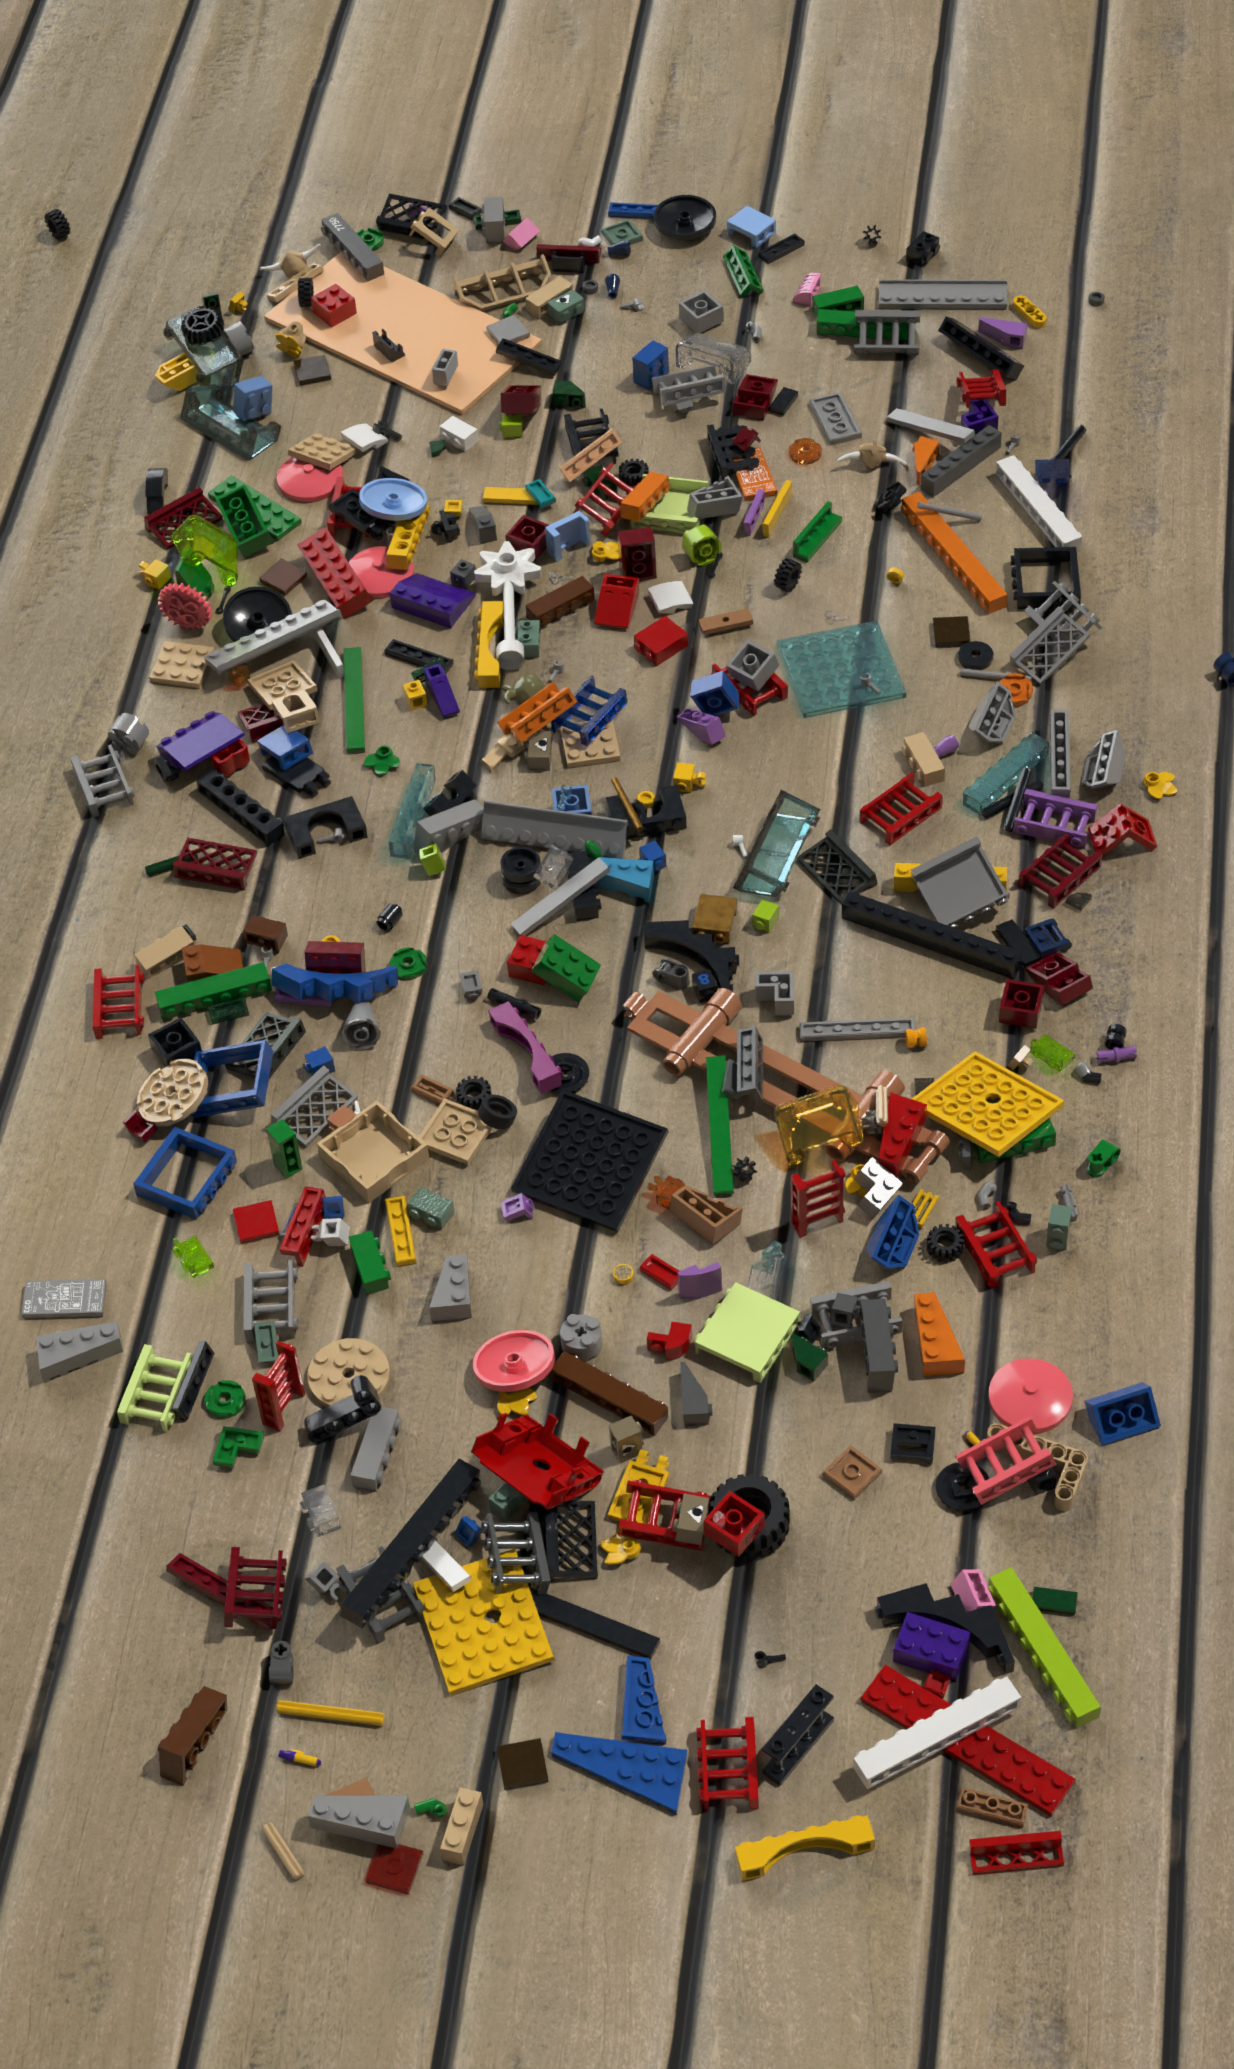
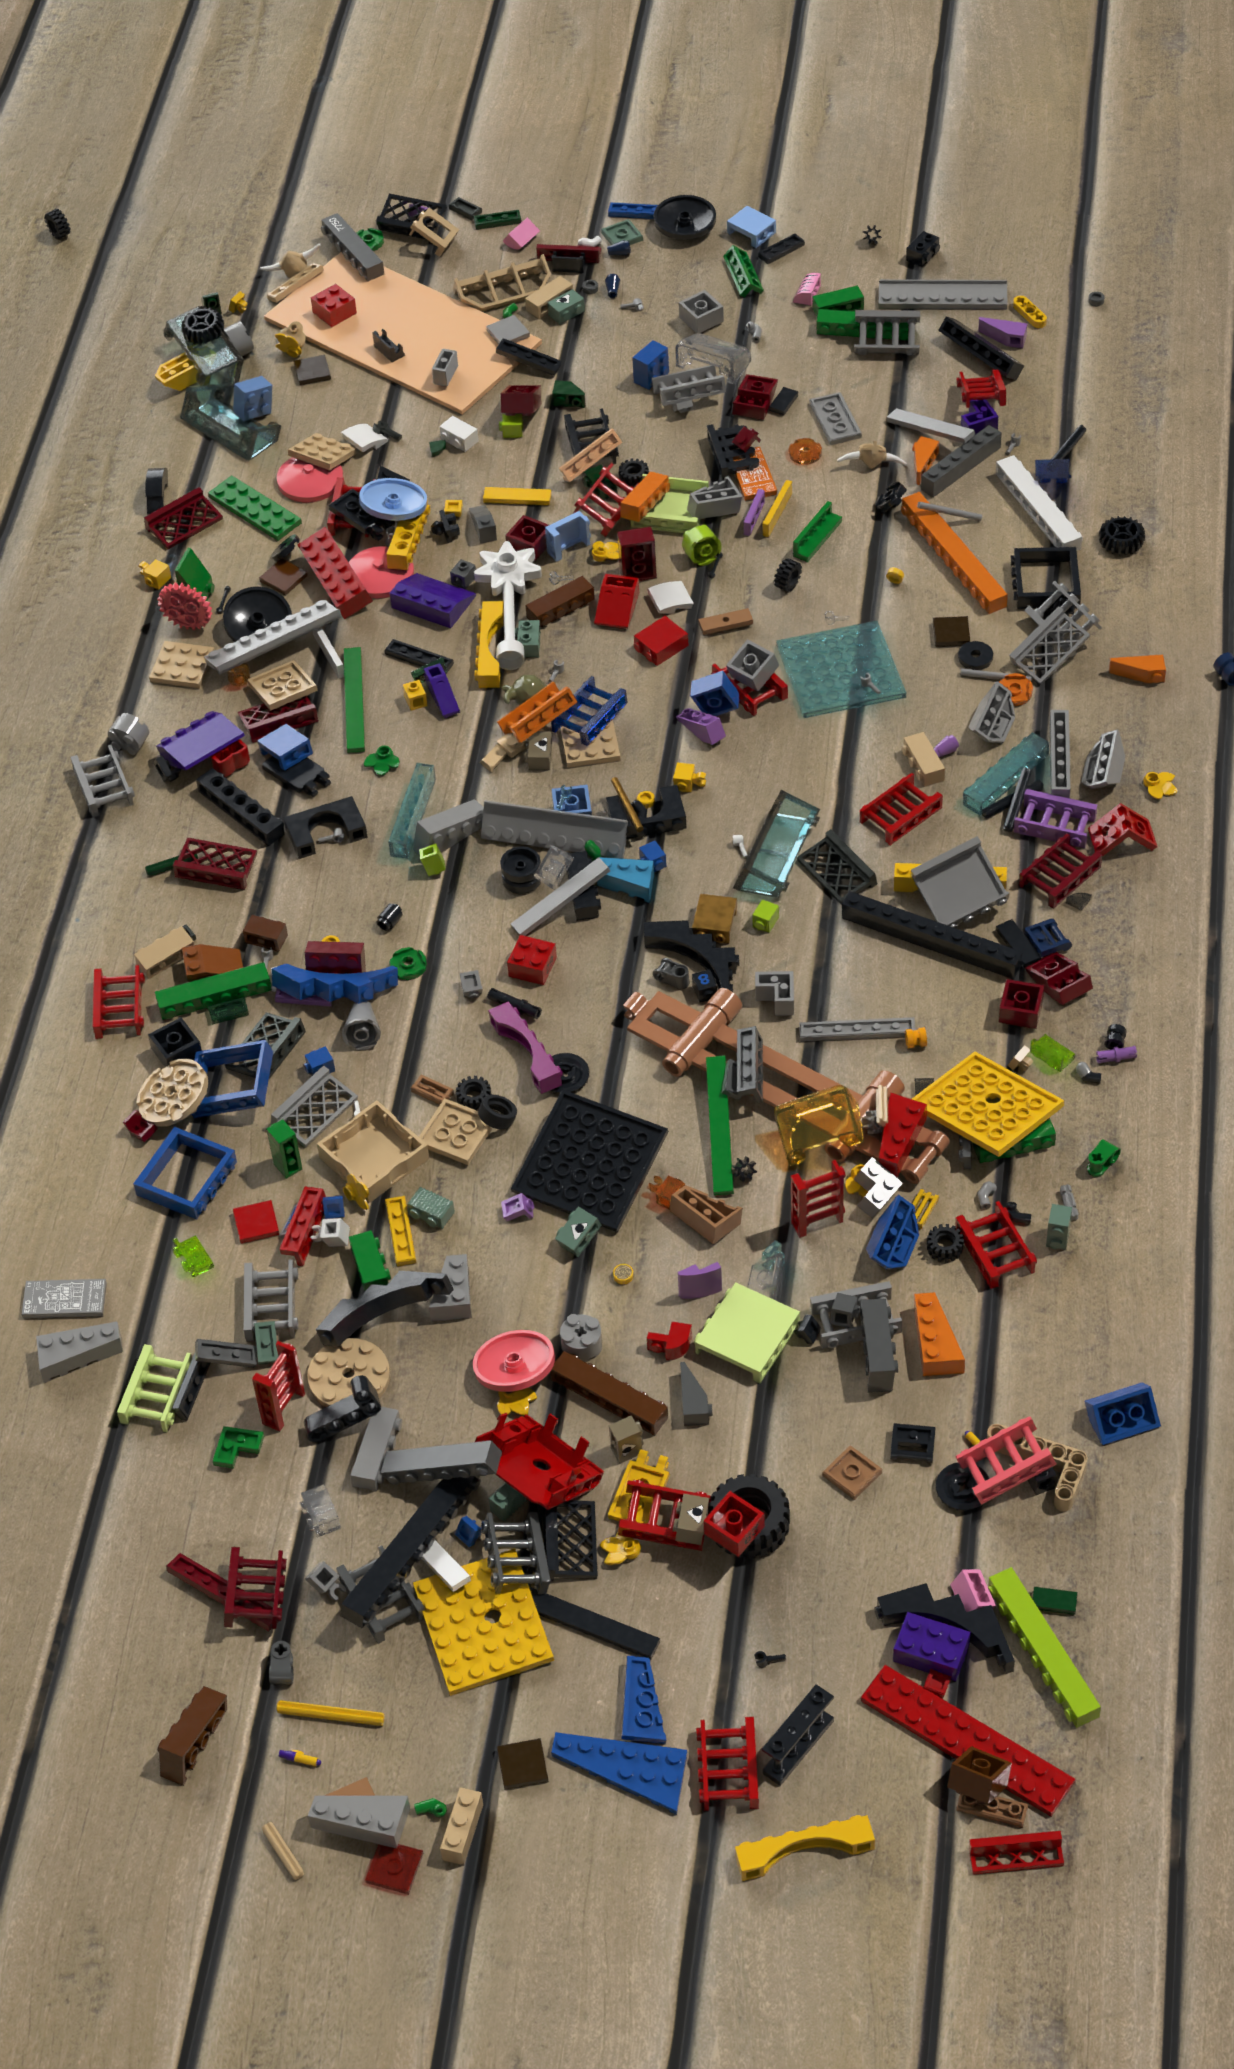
clear neon green windscreen [170,515,238,588] -> none
green tile [204,1380,246,1418] -> none
green brick [215,484,274,558] -> none
tan panel [271,689,320,733] -> none
black tyre [298,278,314,307] -> none
nougat brick [327,1105,357,1134] -> none
black arch [423,770,477,816] -> none
light grey brick [481,197,505,243] -> none
teal tile [525,479,556,509] -> none
green piece [531,934,601,1002] -> none
red tile [639,1254,679,1291] -> none
dark green slope [792,1334,828,1381] -> none
white brick [853,1676,1022,1789] -> none
coral dish [988,1358,1073,1434] -> none
none -> dark grey plate [195,1339,257,1368]
none -> black tile [271,534,300,562]
none -> black arch [316,1271,454,1347]
none -> yellow plate [343,1174,369,1210]
none -> brick [380,1441,502,1485]
none -> sand green brick [555,1206,602,1257]
none -> reddish brown brick [947,1746,1012,1804]
none -> black gear [1099,516,1145,555]
none -> orange slope [1109,655,1166,683]

